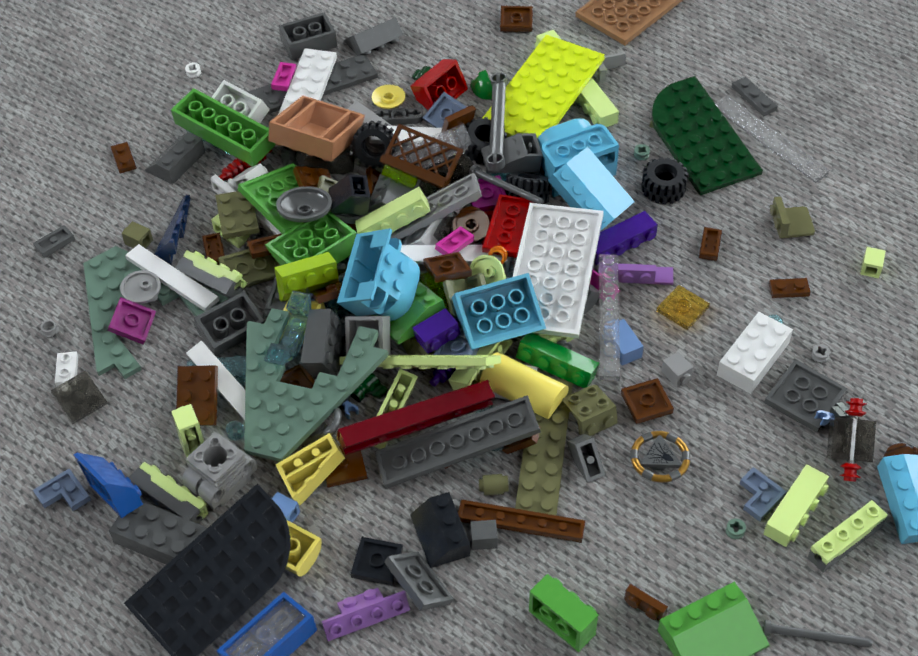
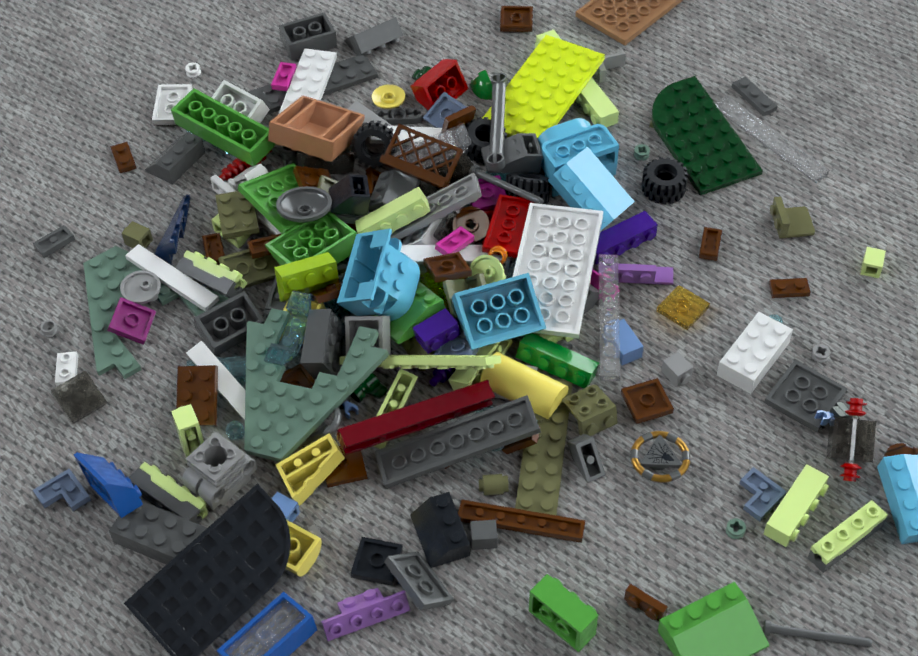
clear neon green axle [381,165,418,188] -> none
none -> white plate [152,84,193,125]

